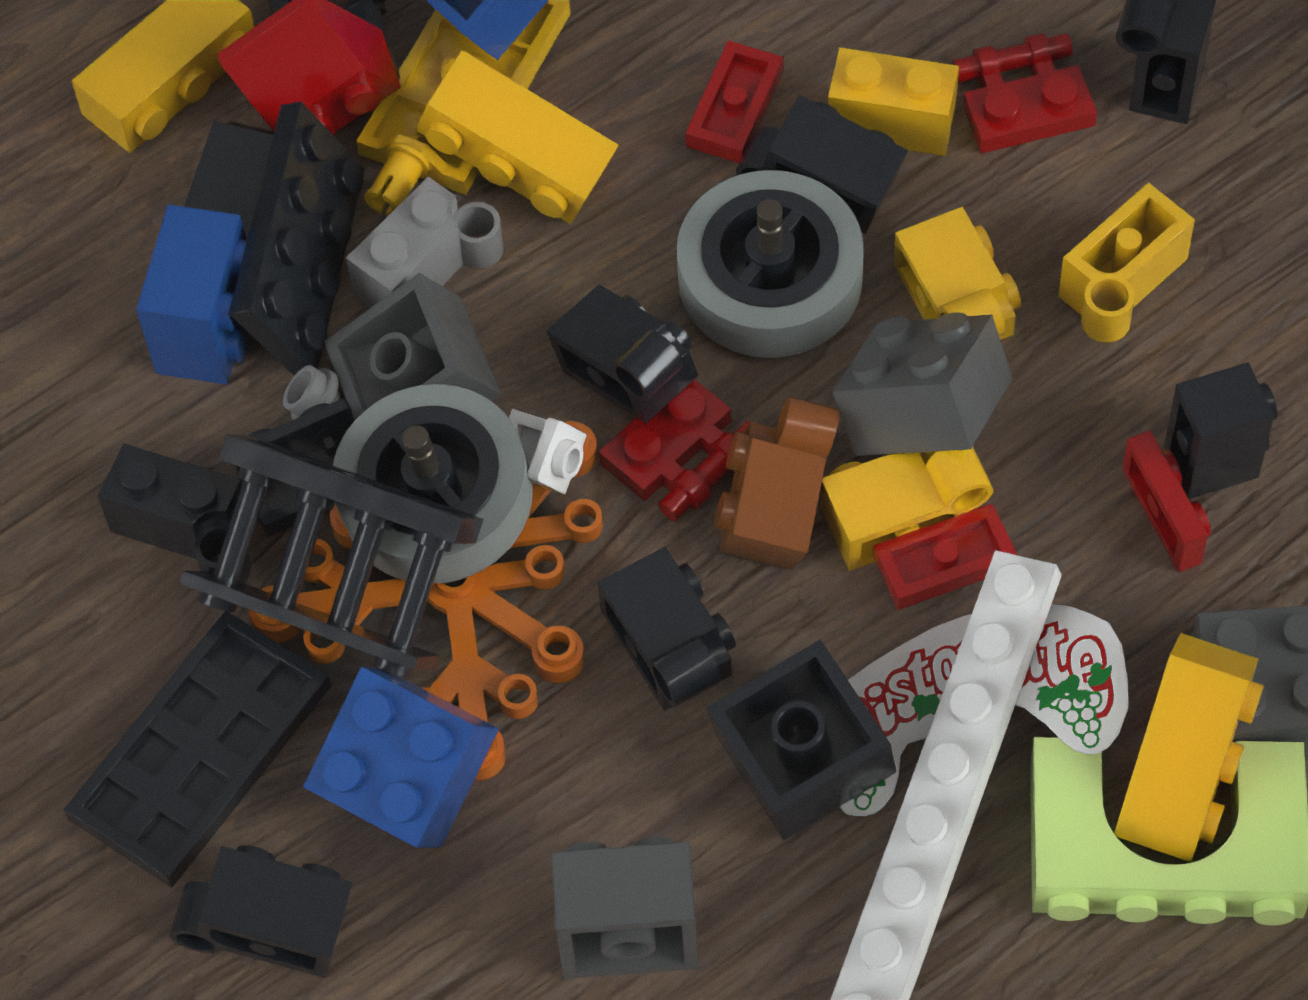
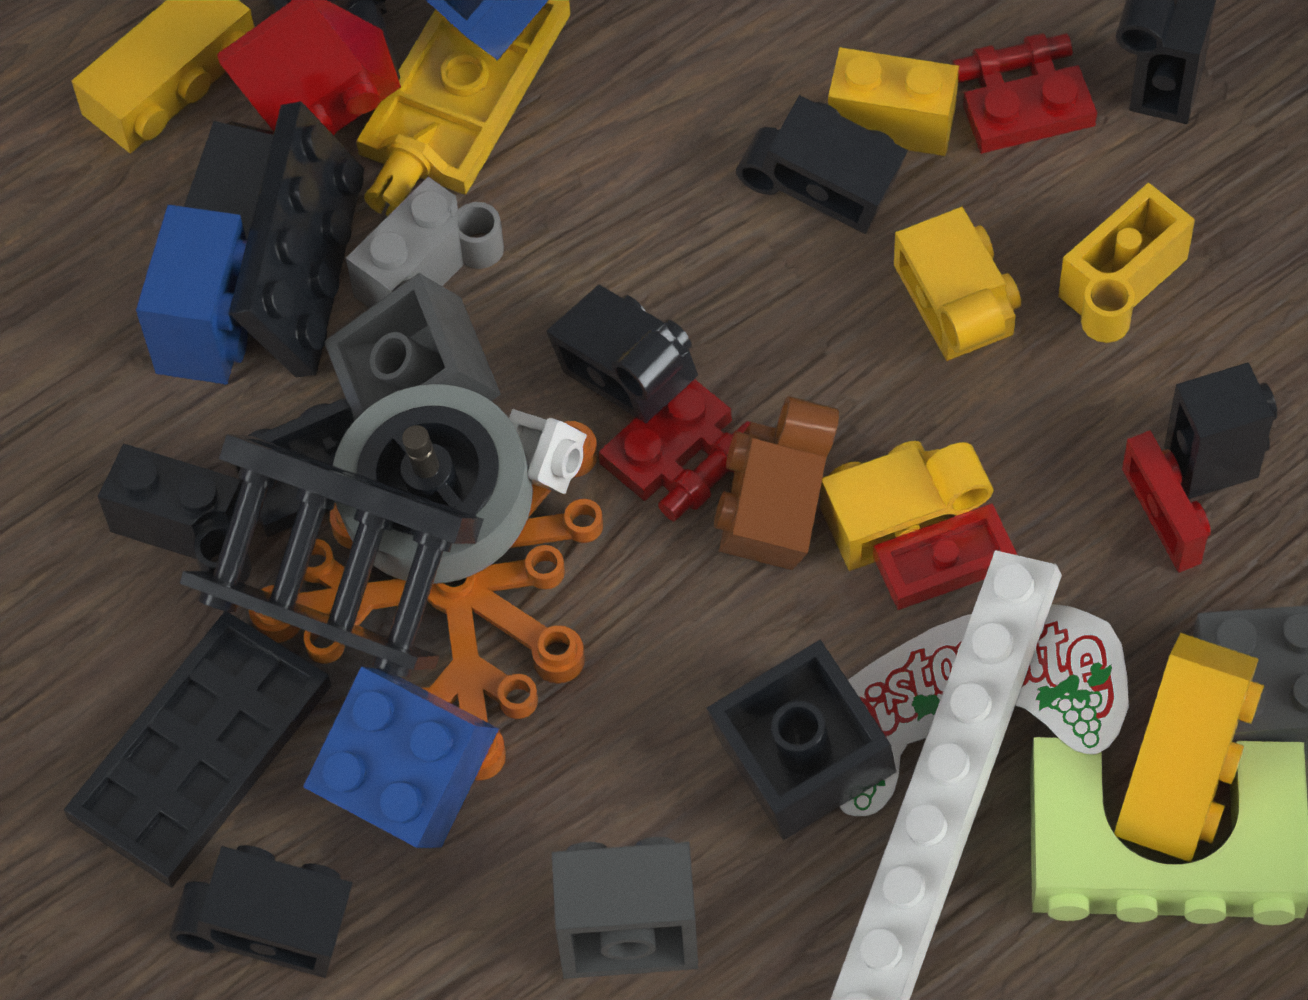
light grey plate [283,365,340,420] -> none
yellow brick [415,50,619,225] -> none
black hinge [598,546,736,711] -> none
wheel [677,170,864,358] -> none
red plate [685,40,784,163] -> none
dark grey brick [832,312,1013,456] -> none

